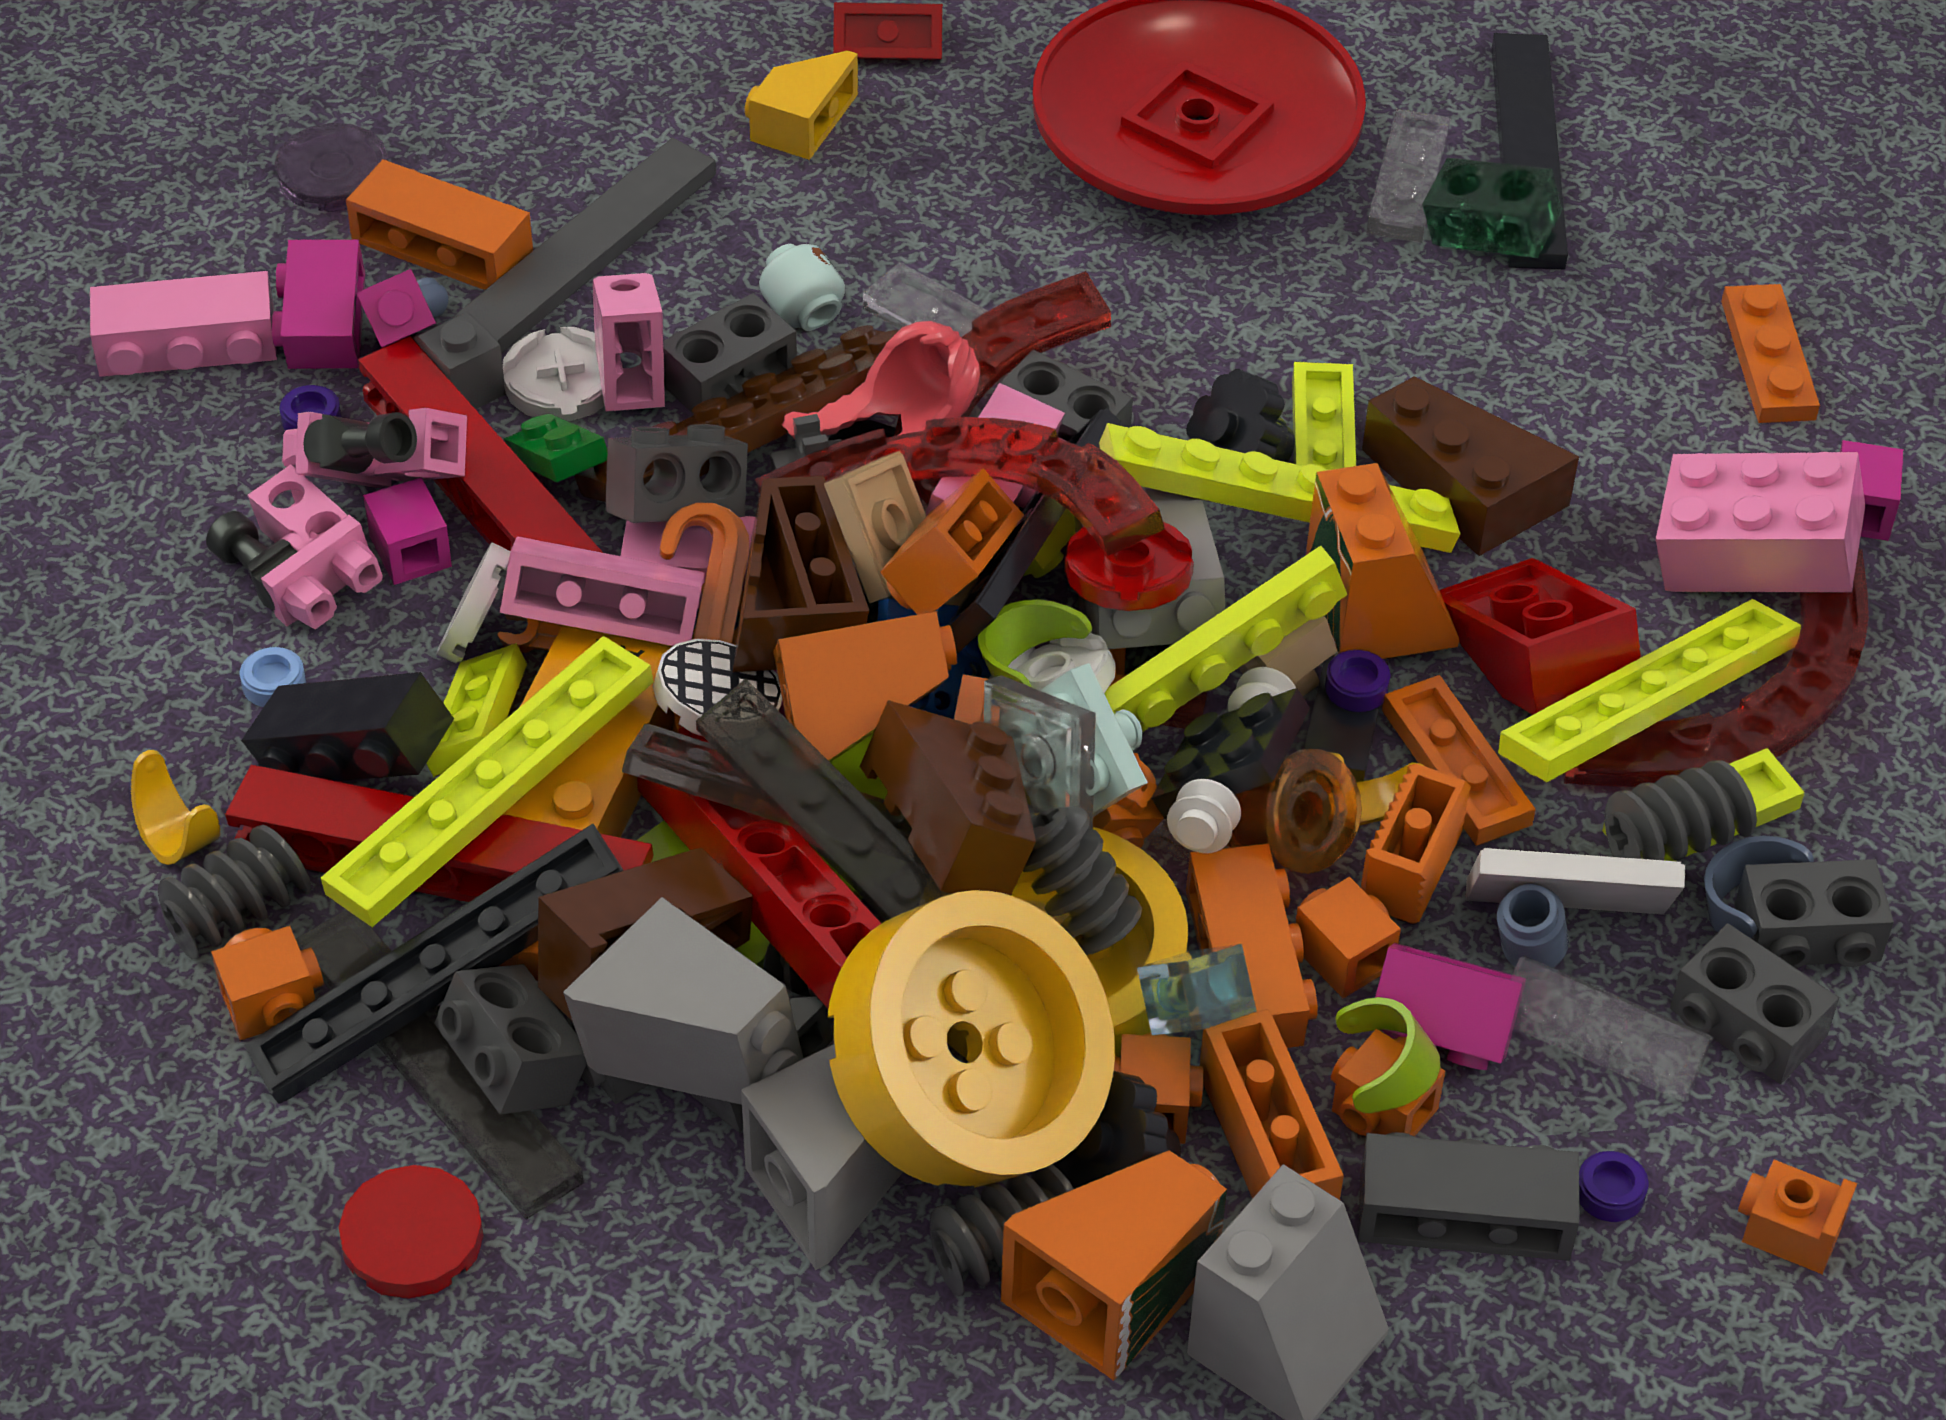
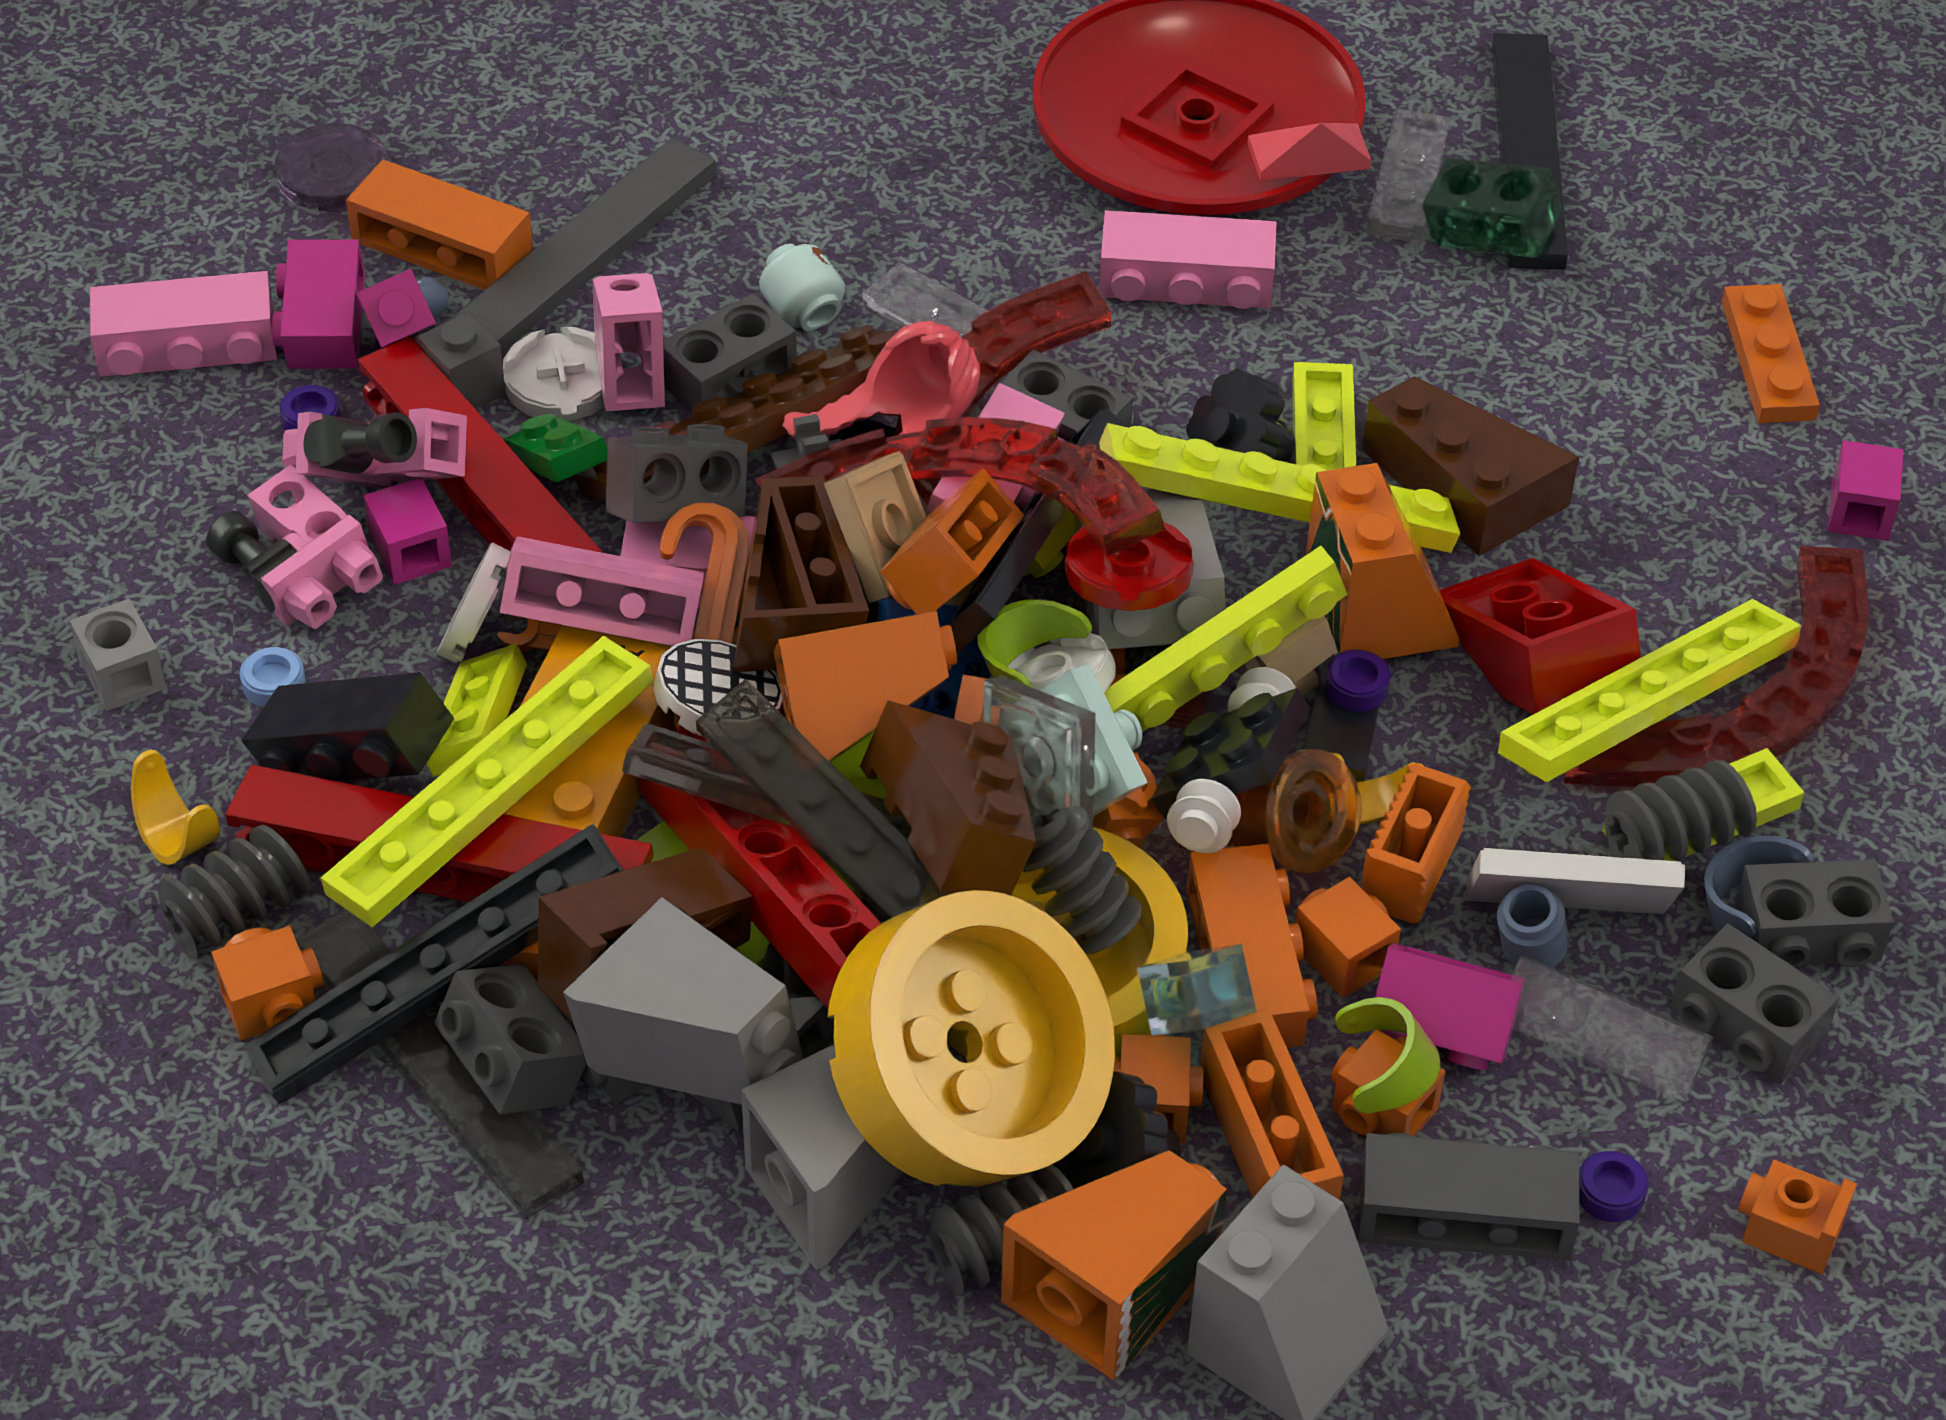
red tile [339,1165,484,1299] -> none
yellow slope [745,51,858,160] -> none
red panel [833,2,943,60] -> none
orange plate [1382,675,1536,846] -> none
bright pink brick [1655,452,1865,592] -> none
none -> light grey brick [69,598,166,711]
none -> bright pink brick [1099,210,1277,309]
none -> coral slope [1248,123,1371,181]

